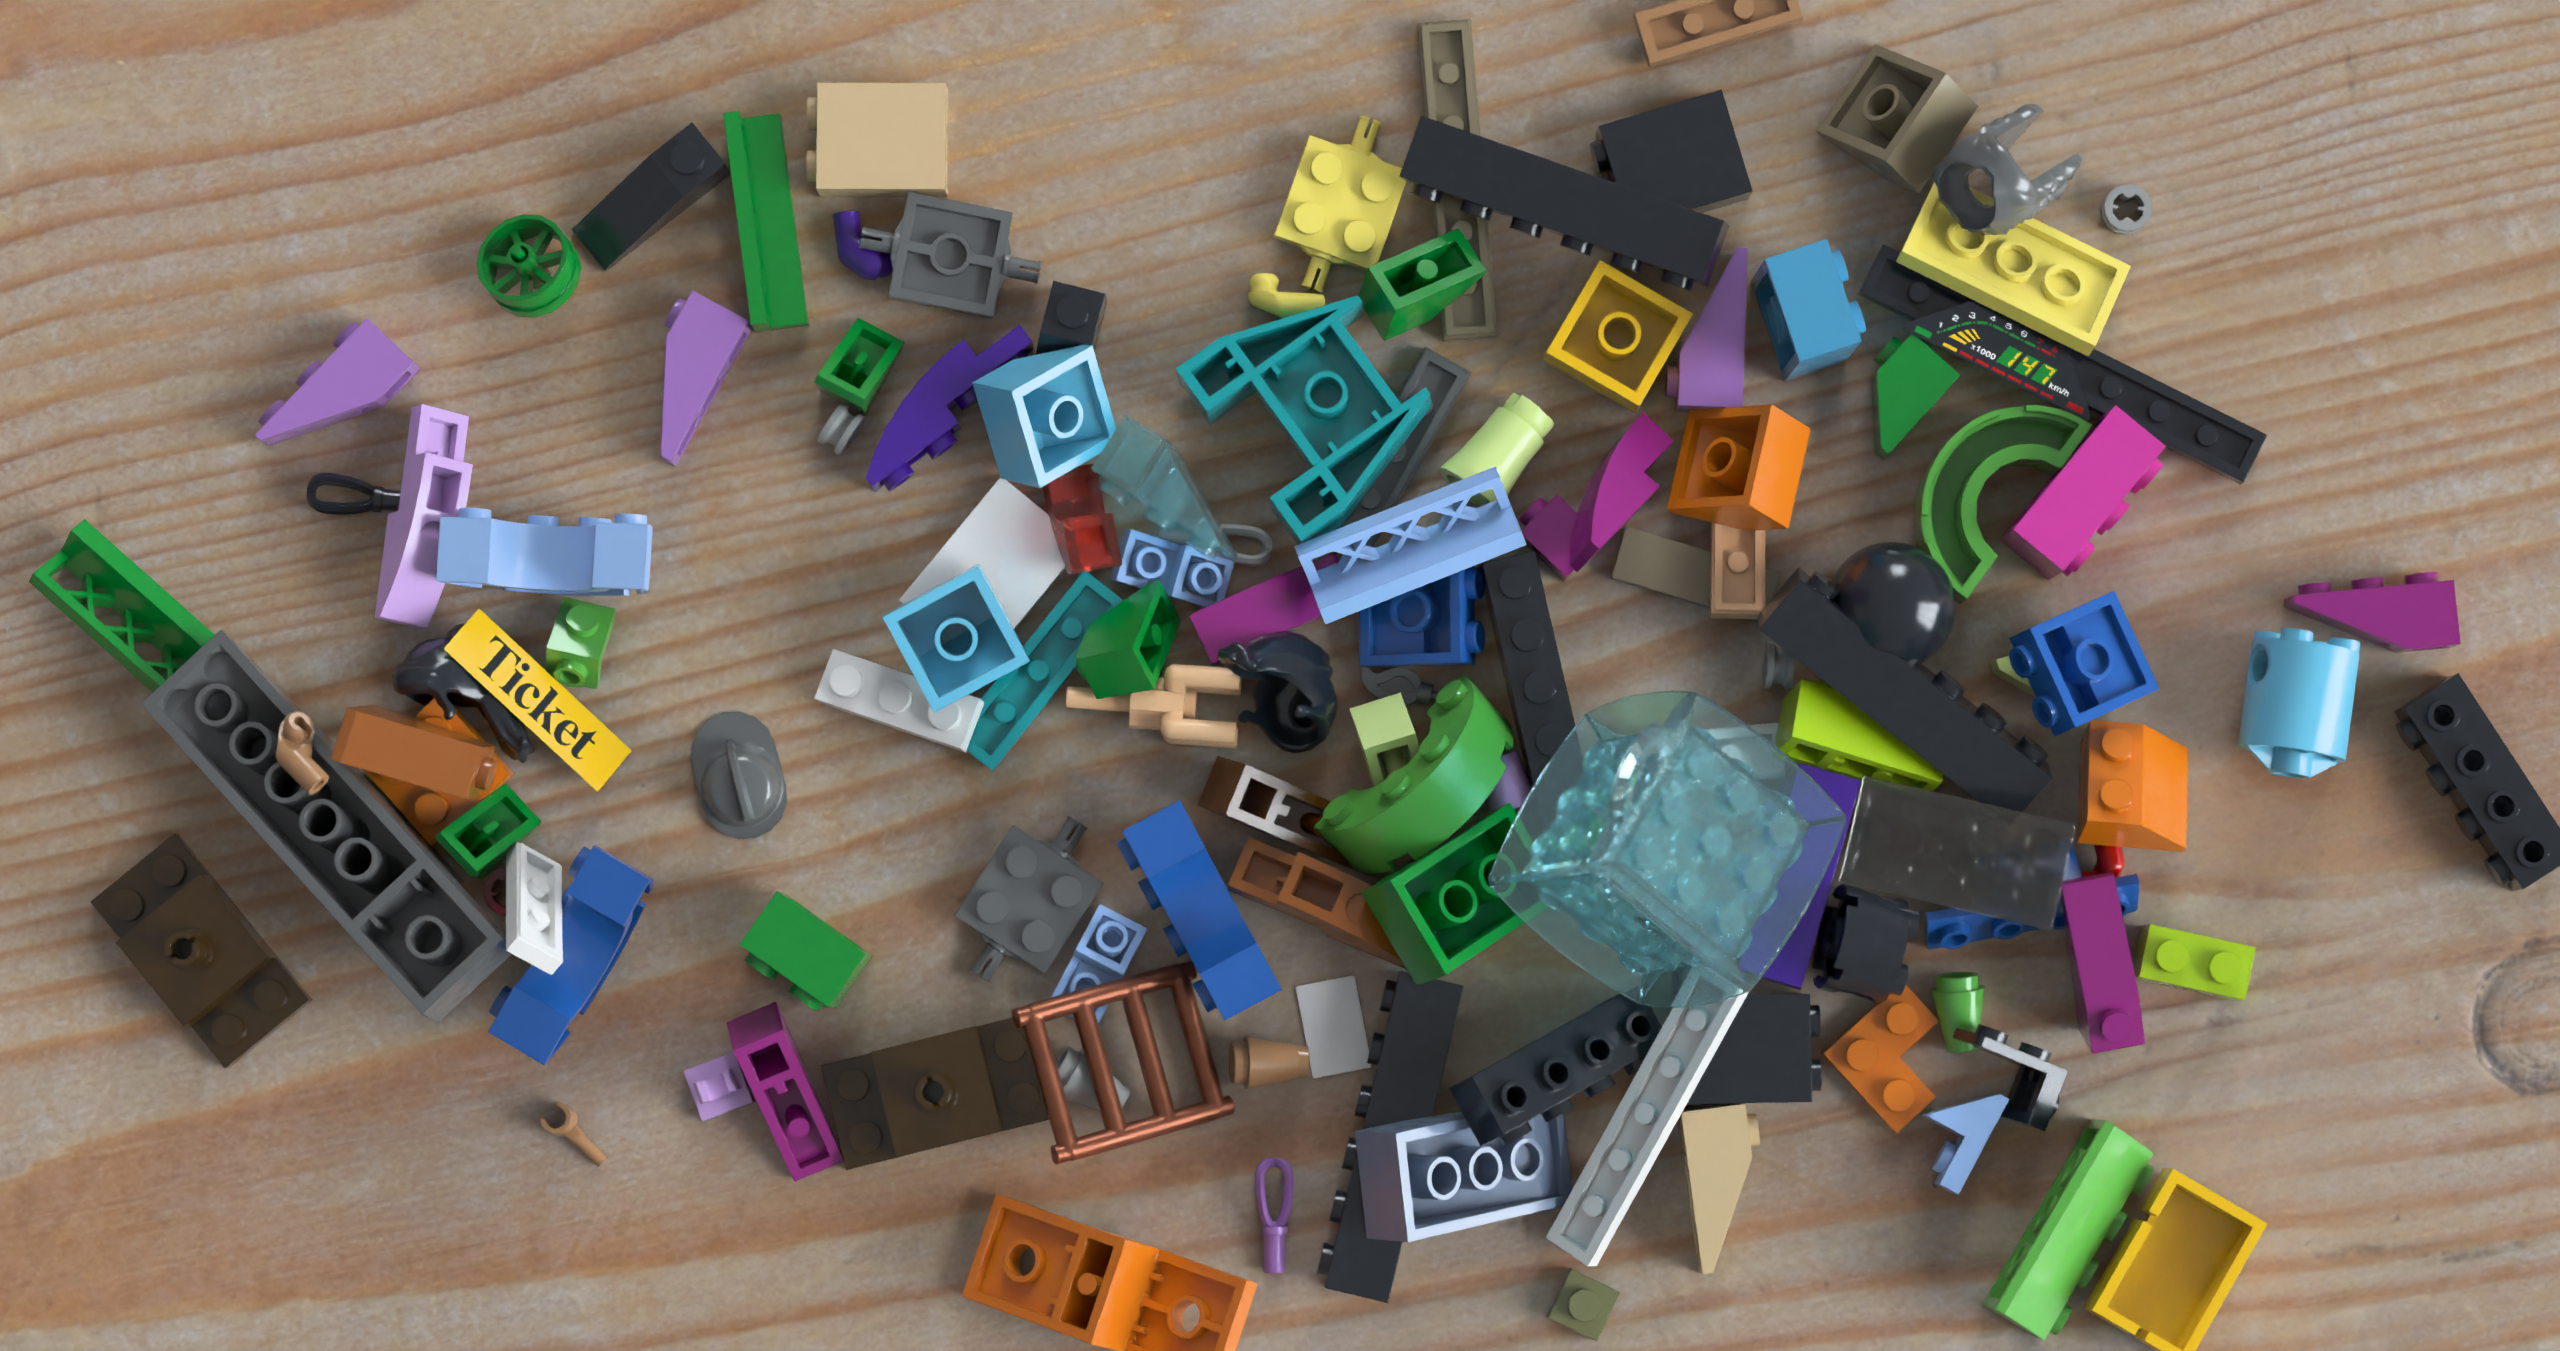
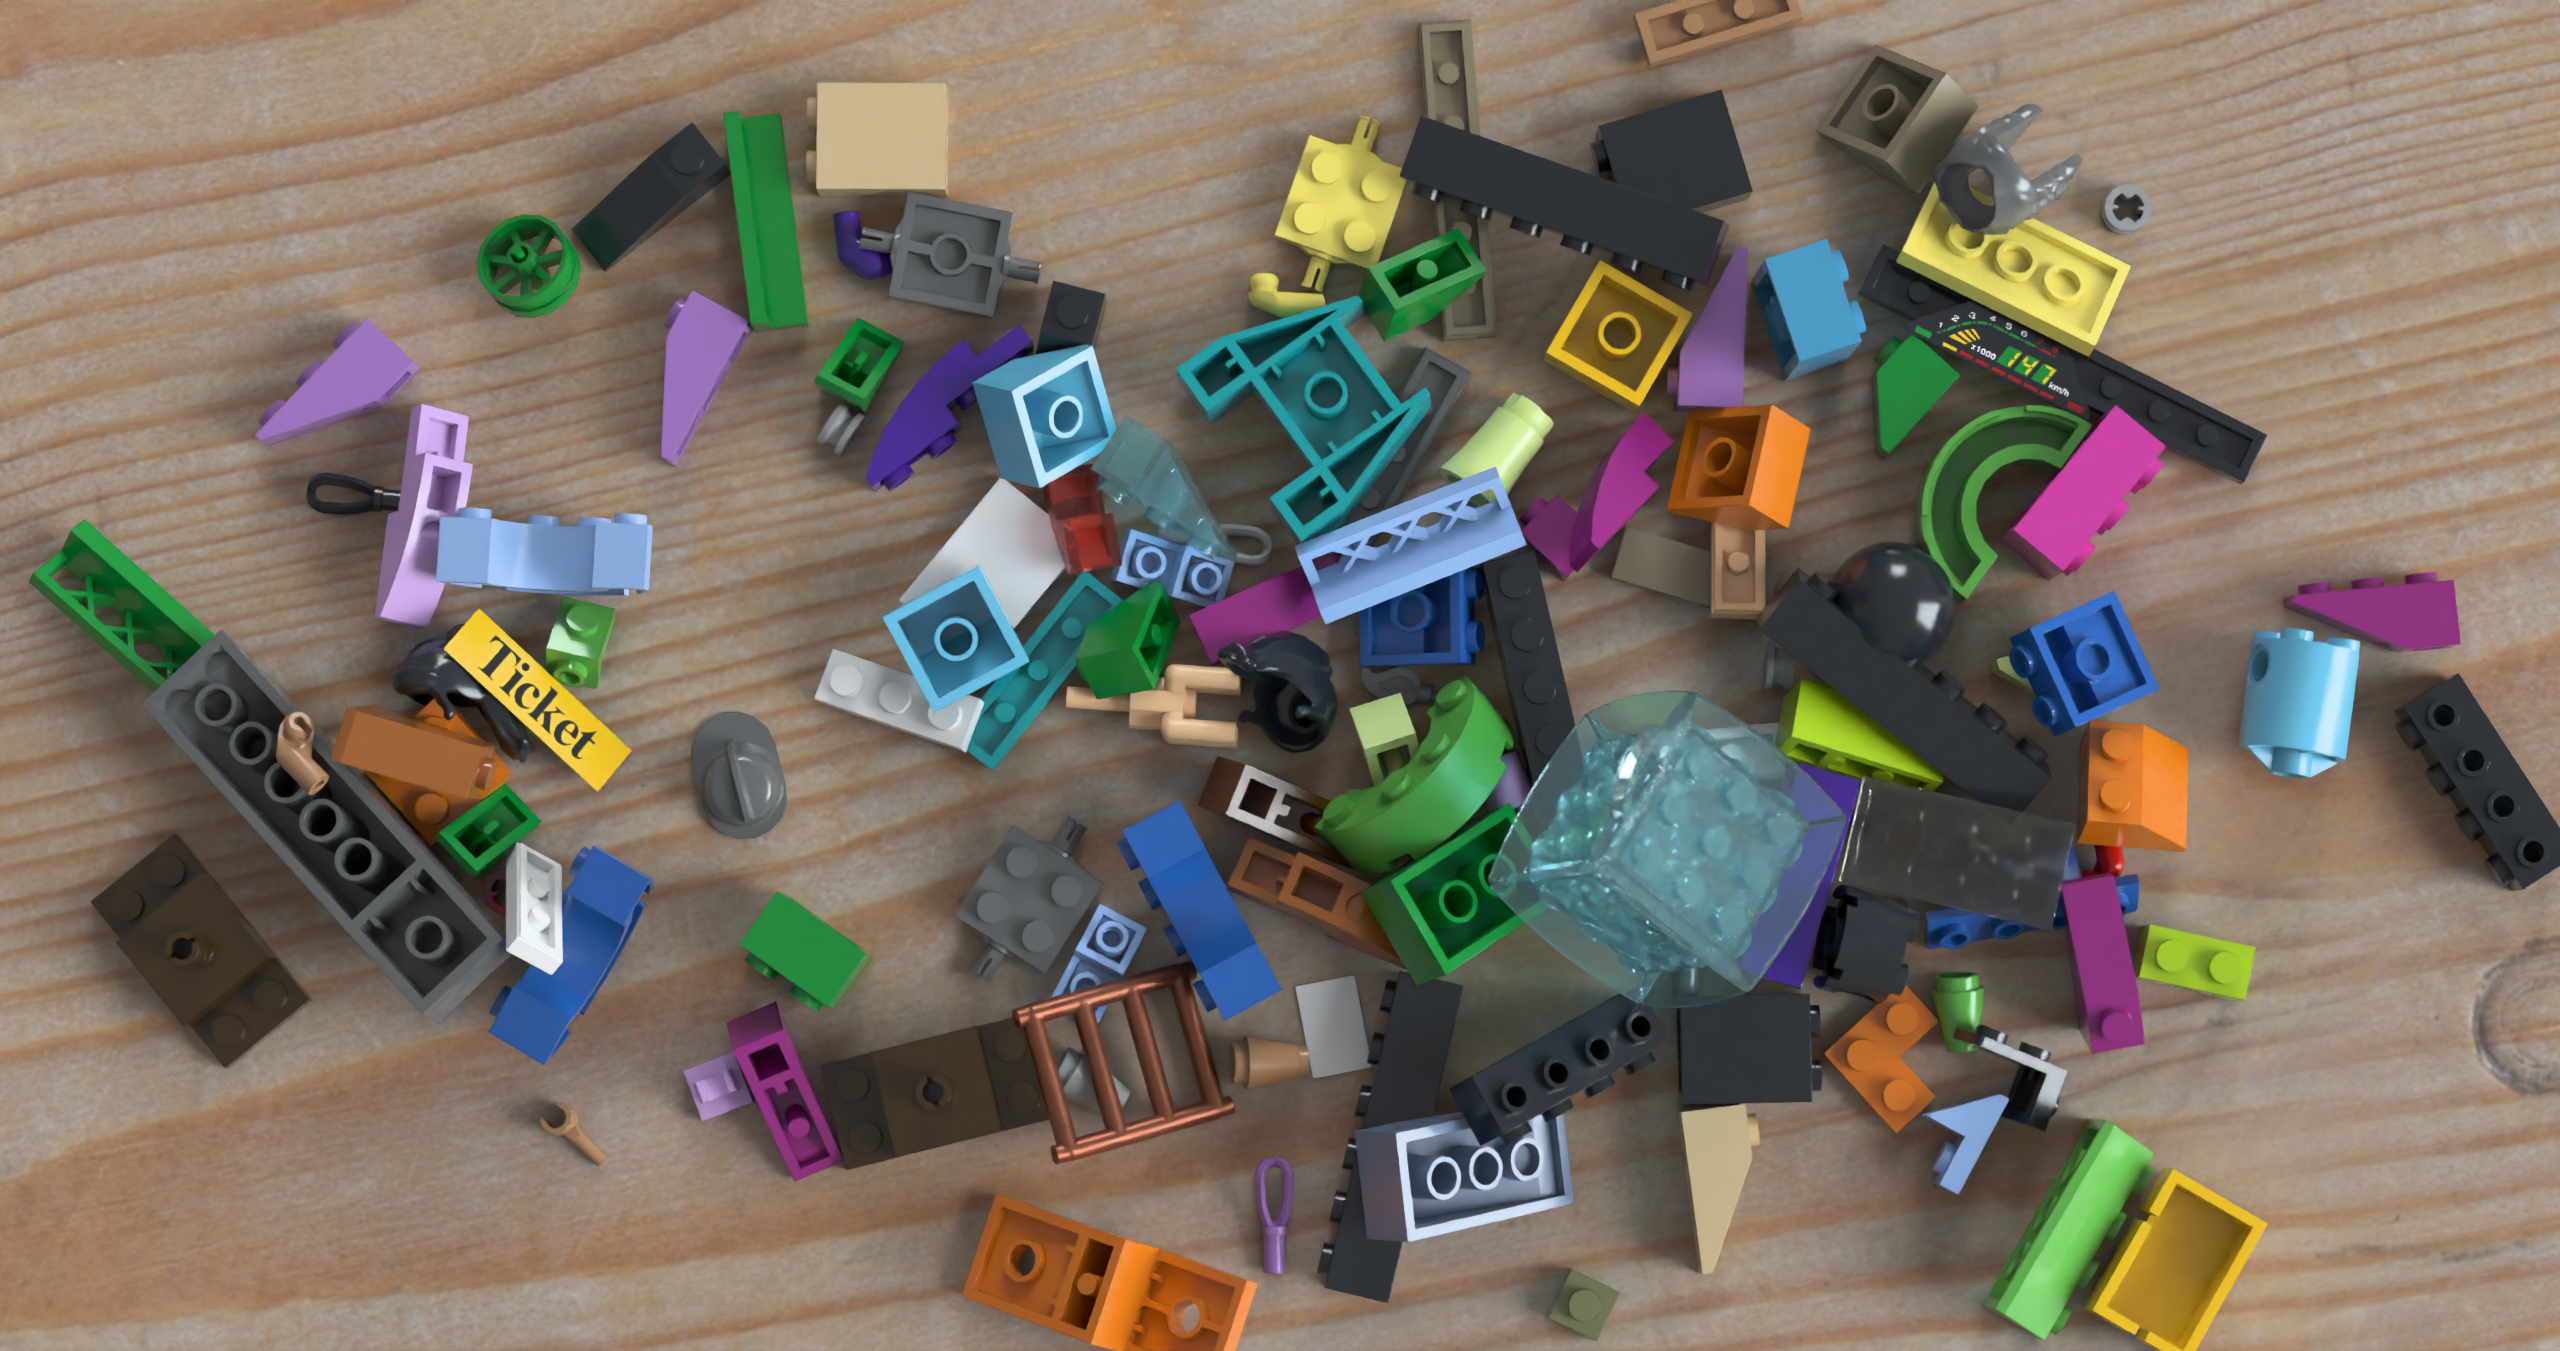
white plate [1546,960,1751,1267] -> none

